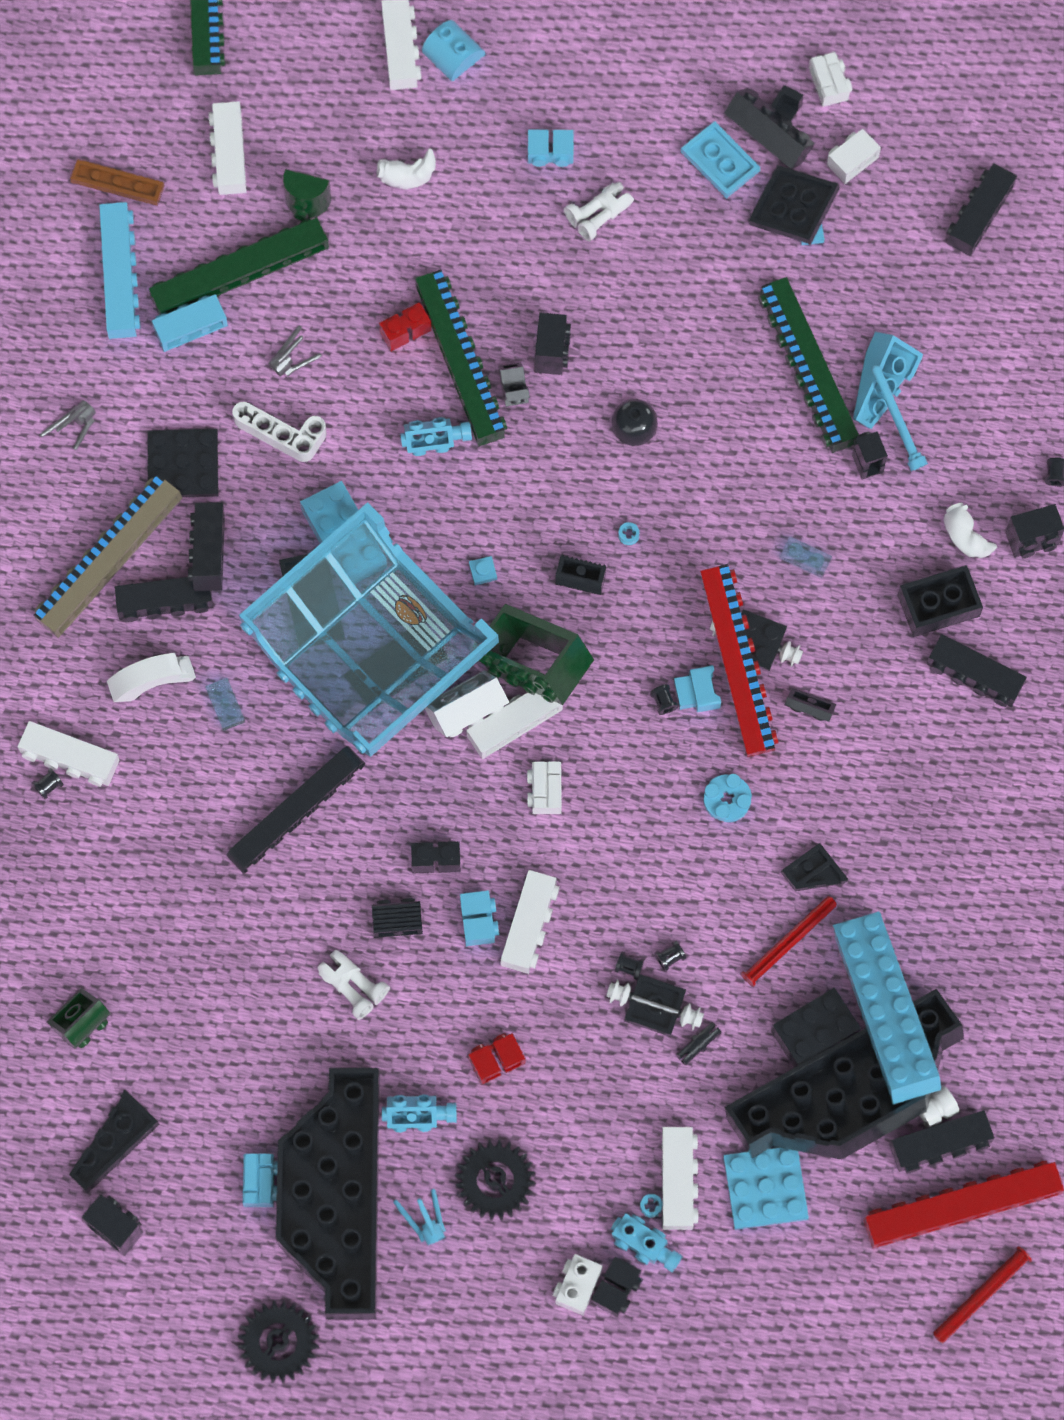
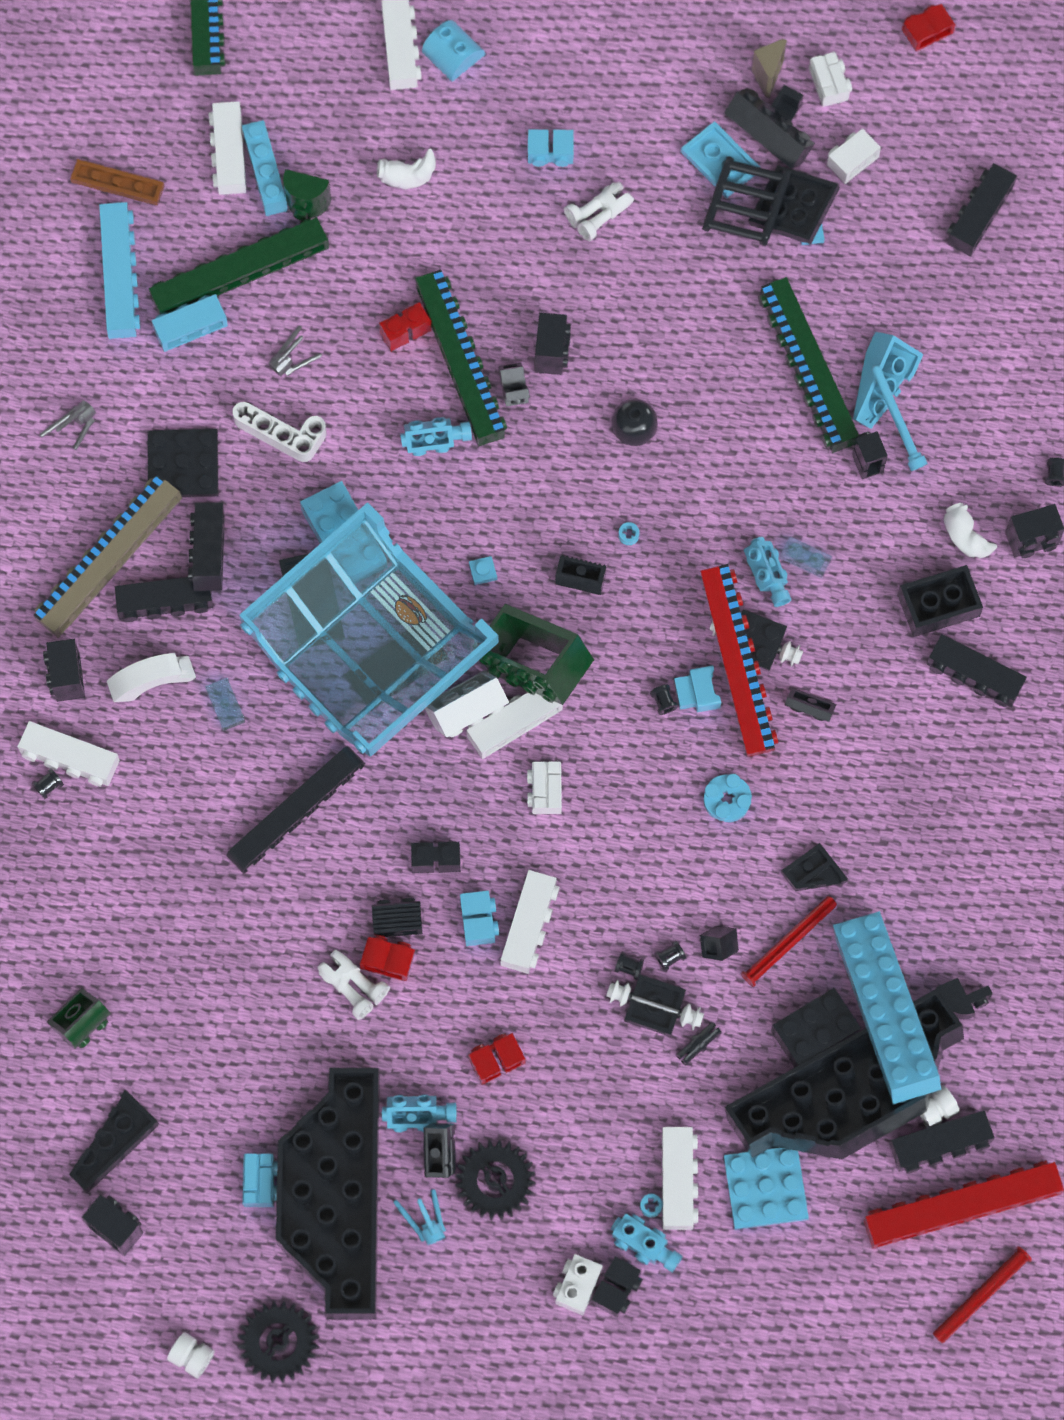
none -> black brick [43,638,85,702]
none -> white wheel [167,1332,215,1379]
none -> medium azure brick [242,120,288,216]
none -> red brick [360,935,415,981]
none -> black brick [423,1123,456,1178]
none -> black panel [700,926,739,961]
none -> black bar [702,156,791,246]
none -> medium azure brick [743,537,792,607]
none -> dark tan slope [751,39,787,98]
none -> red brick [902,4,956,51]
none -> black brick [935,978,993,1020]

